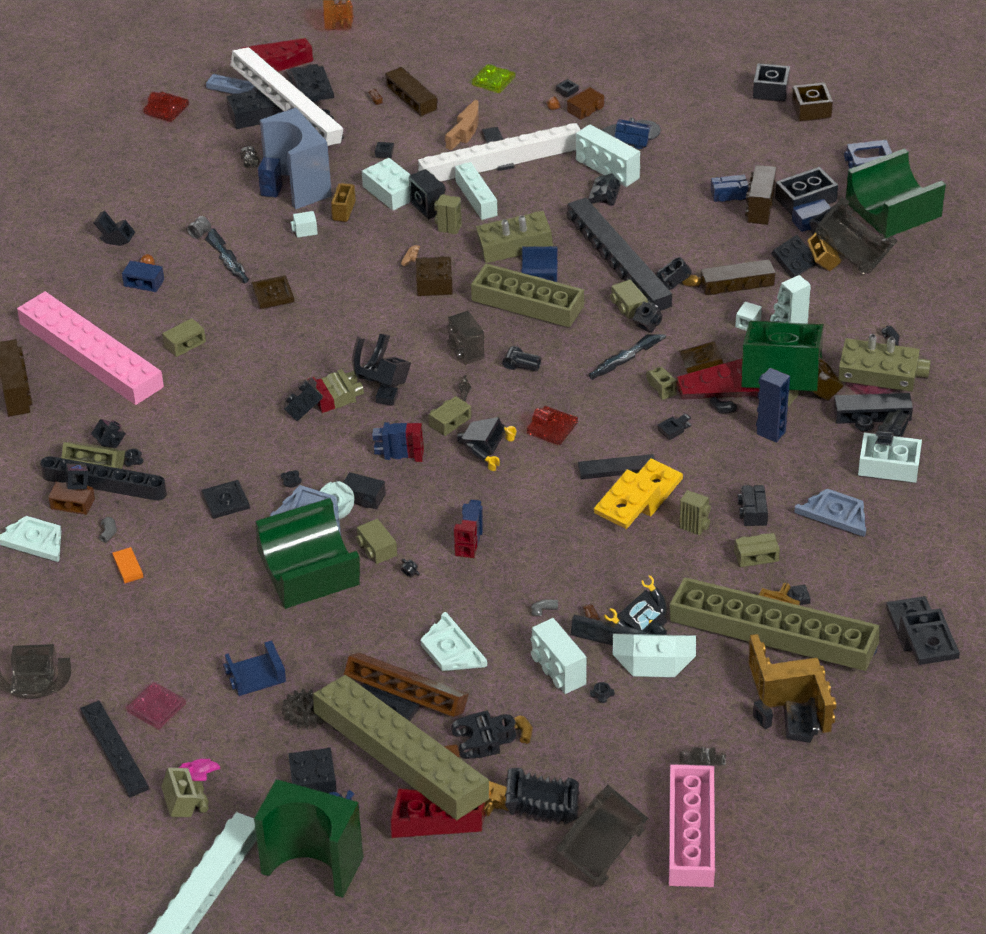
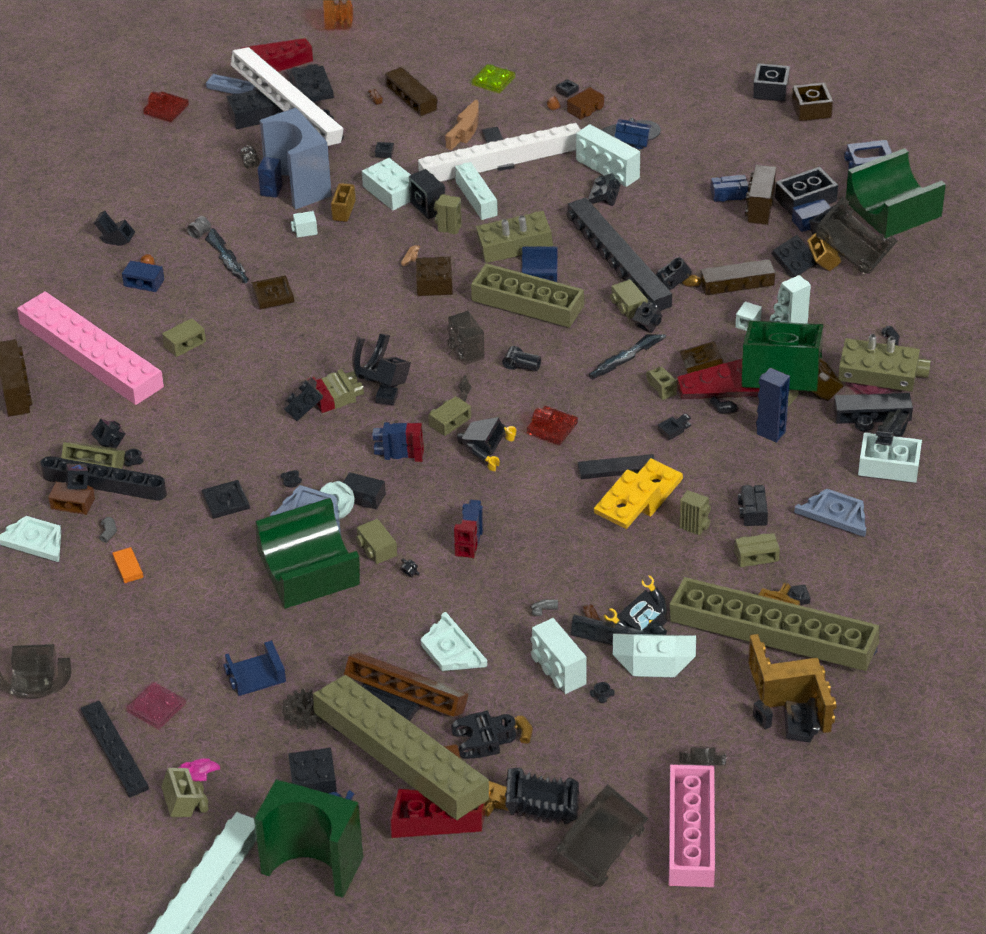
black bracket [886,596,960,665] -> none

